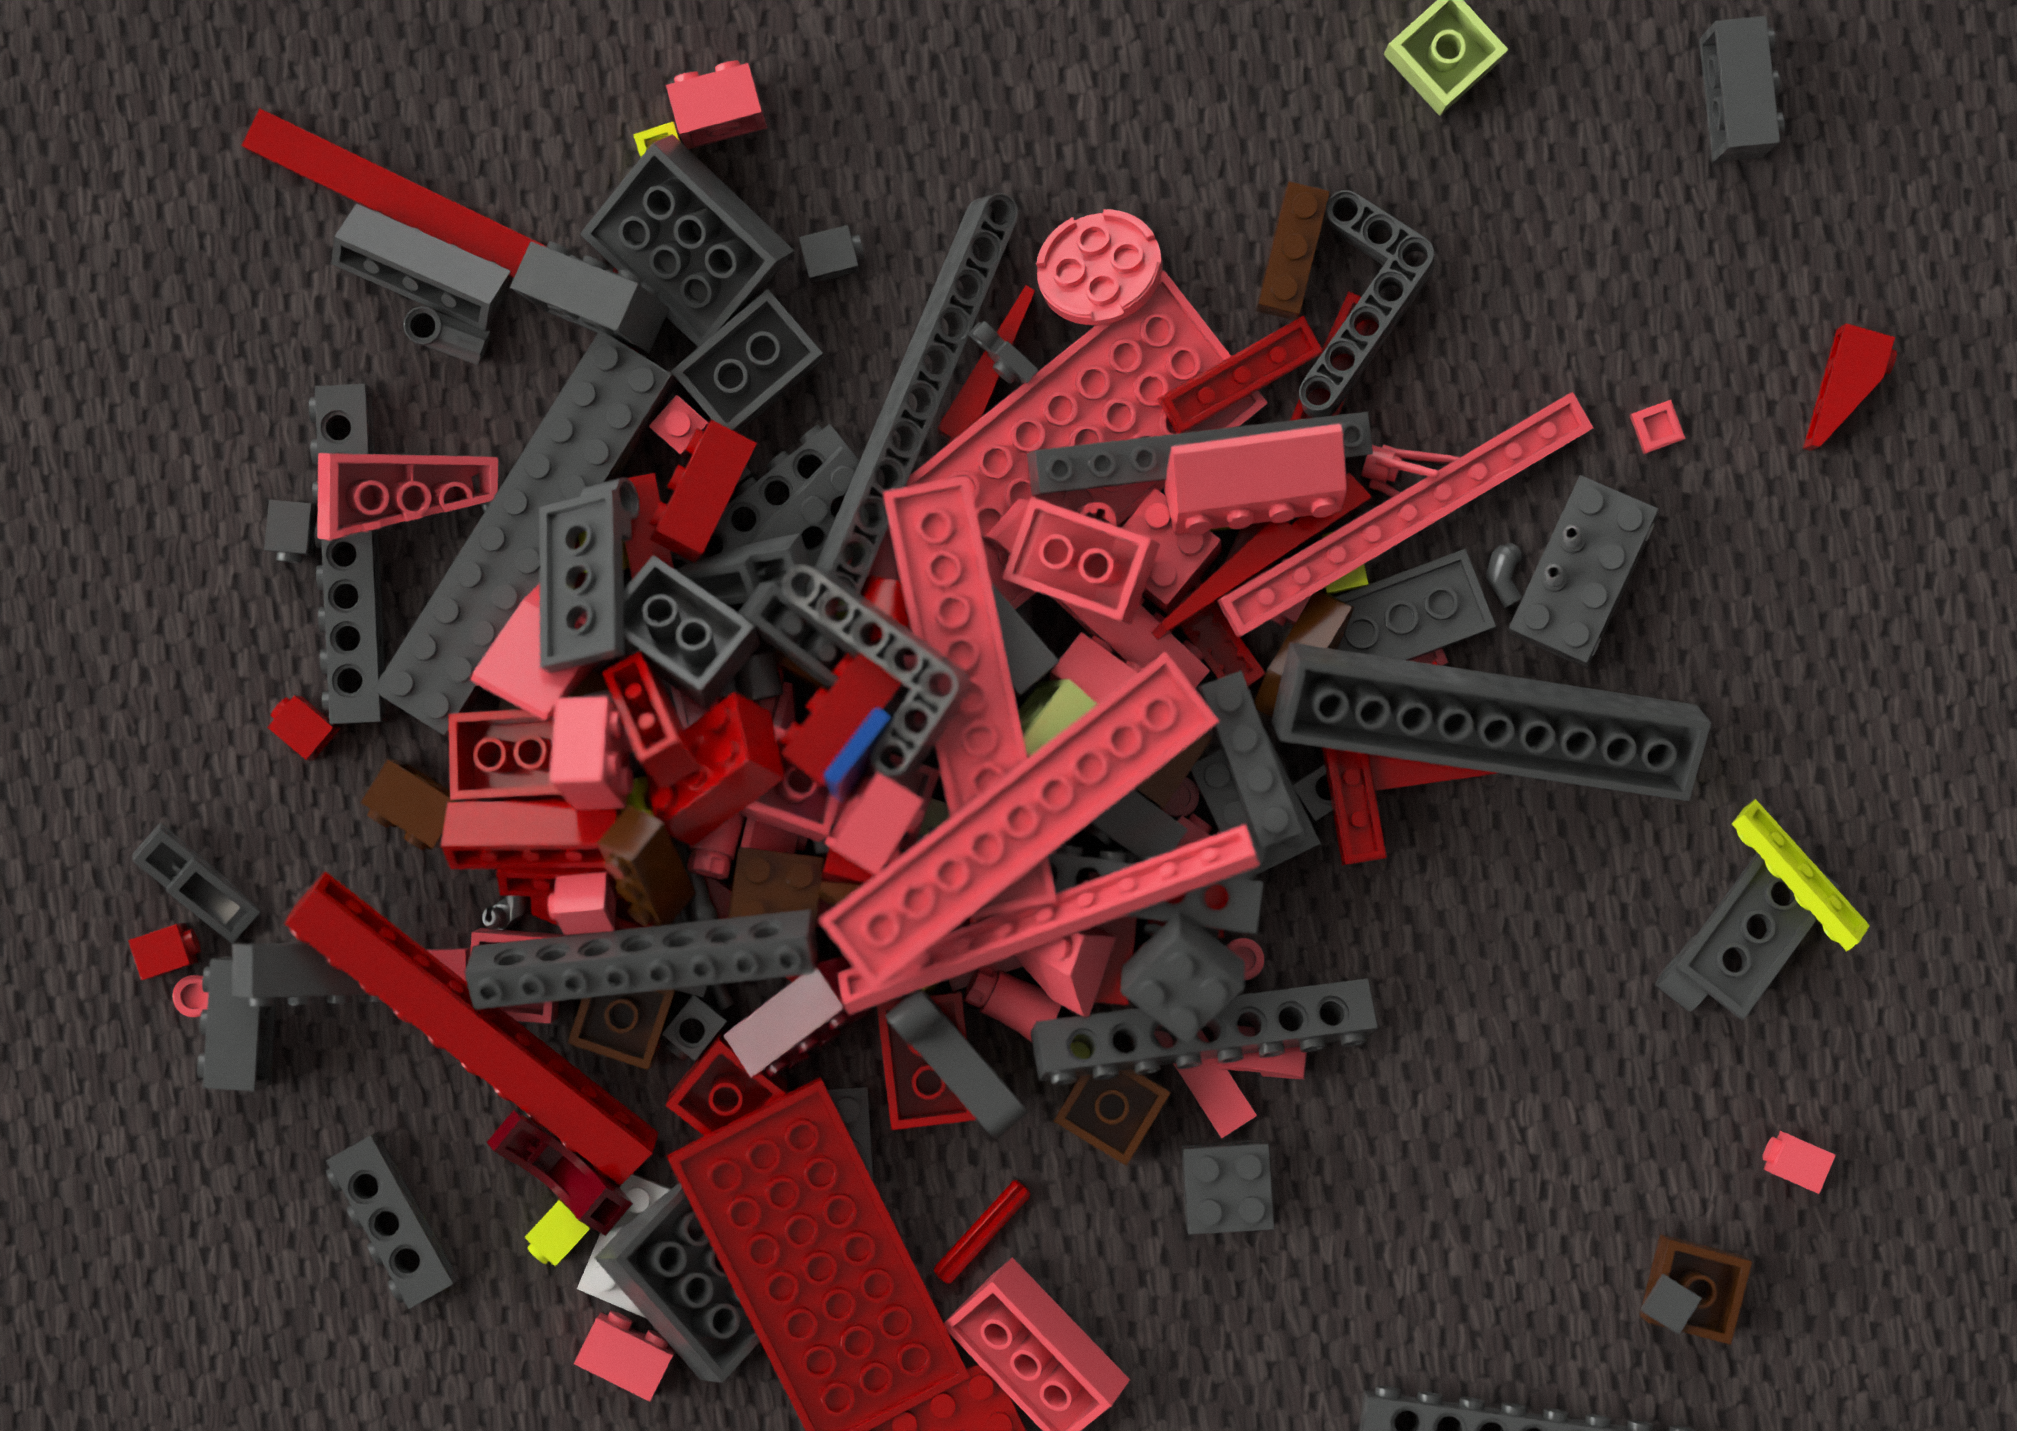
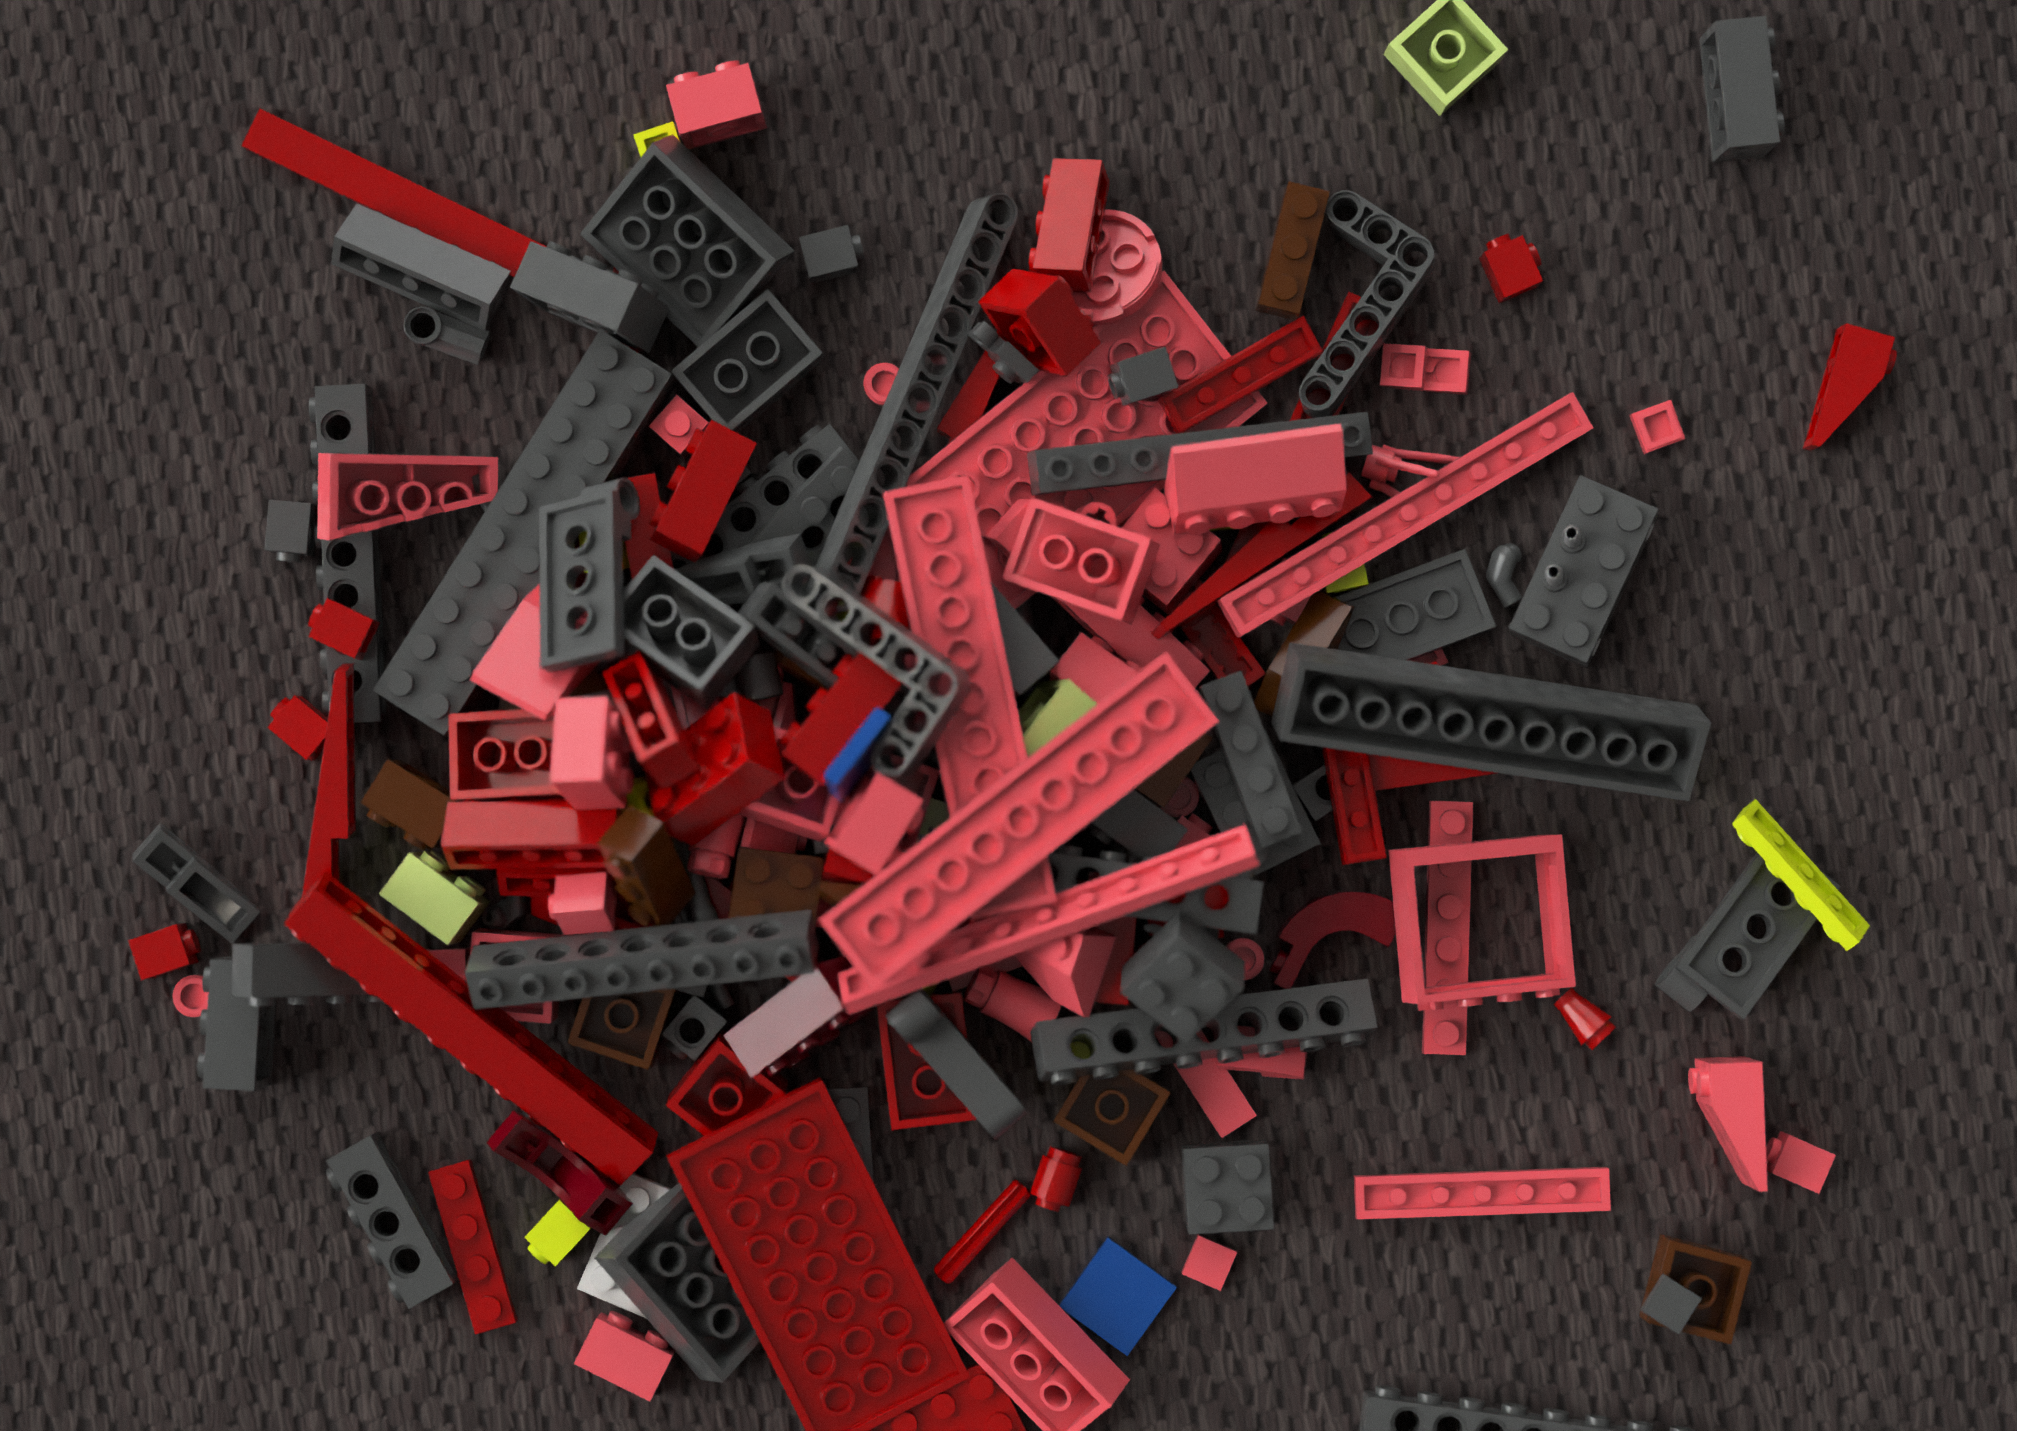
none -> red slope [302,663,356,896]
none -> red brick [308,598,381,661]
none -> yellowish green brick [379,850,491,945]
none -> red plate [428,1159,518,1335]
none -> coral tile [863,363,899,406]
none -> red brick [978,269,1101,376]
none -> brick [1029,158,1110,292]
none -> red brick [1030,1146,1082,1212]
none -> blue tile [1059,1237,1177,1356]
none -> dark grey brick [1108,346,1178,406]
none -> coral tile [1181,1234,1237,1291]
none -> dark red arch [1269,891,1396,989]
none -> coral plate [1354,1167,1611,1220]
none -> coral slope [1380,343,1471,395]
none -> coral window [1388,834,1576,1011]
none -> coral plate [1422,801,1473,1055]
none -> red brick [1479,233,1543,304]
none -> red cone [1553,987,1616,1050]
none -> coral slope [1688,1056,1768,1192]

